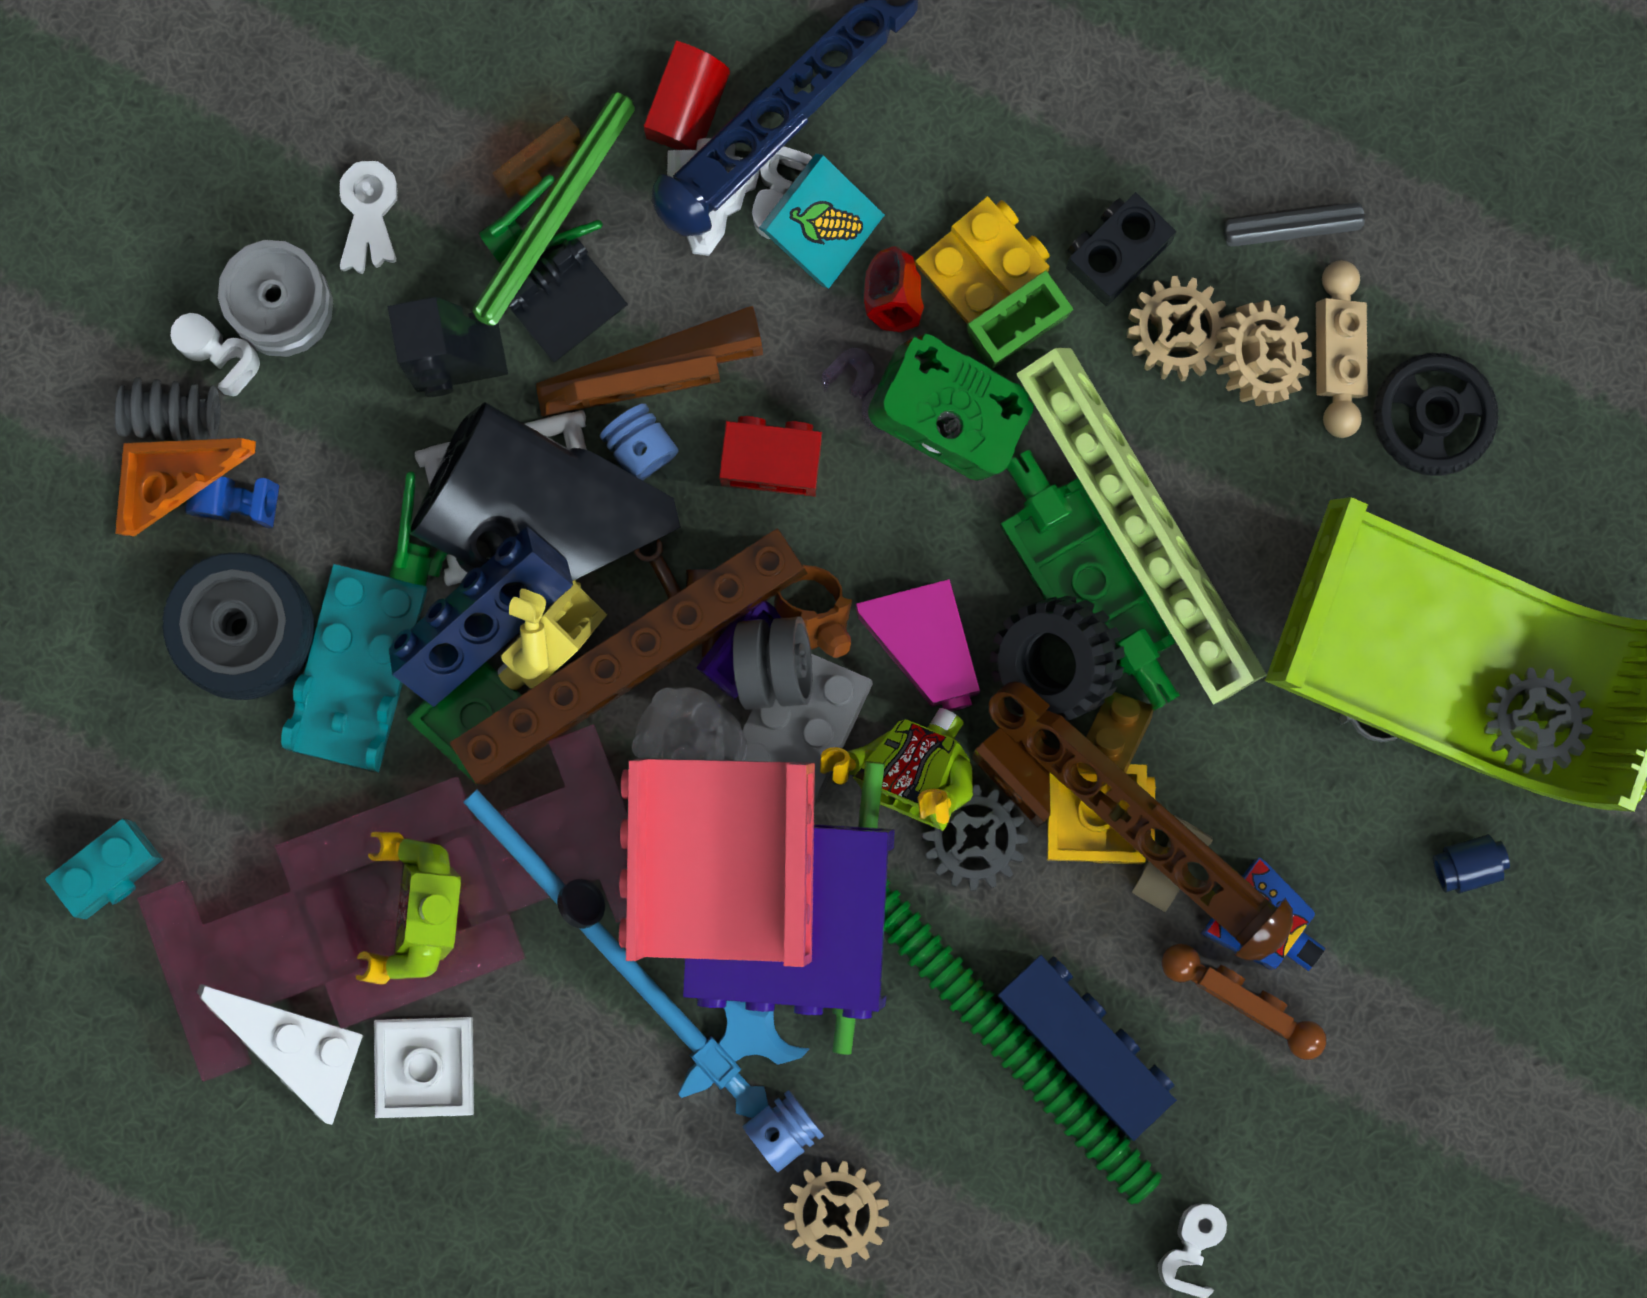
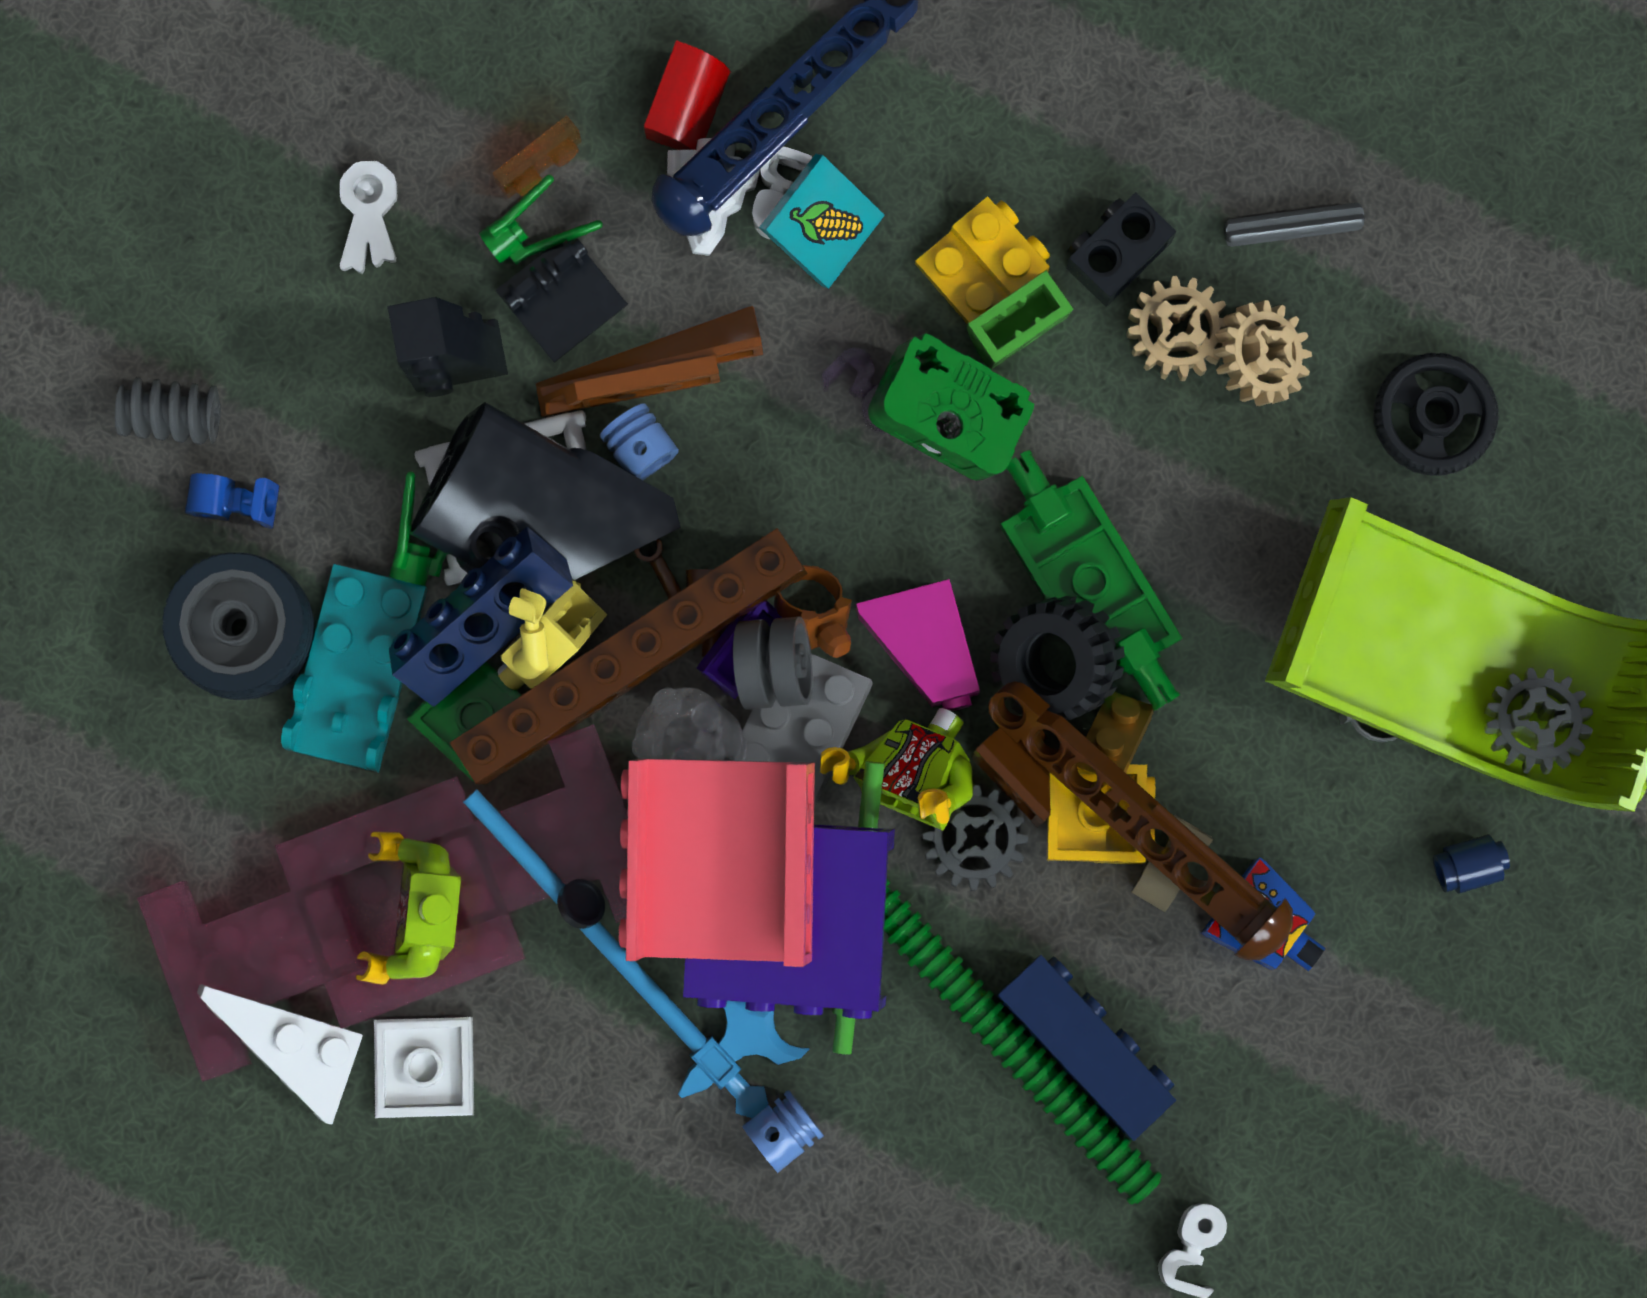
teal brick [45,818,164,919] -> none
orange wing [115,438,256,536] -> none
white leg [170,313,260,396] -> none
light grey wheel [218,240,333,357] -> none
bright green axle [472,92,635,326] -> none
red brick [720,416,822,497] -> none
tan gear [783,1160,889,1269] -> none
red rock [864,246,924,332] -> none
yellowish green brick [1016,348,1267,705] -> none
dark orange plate [1162,944,1327,1060] -> none
tan plate [1316,260,1368,438] -> none

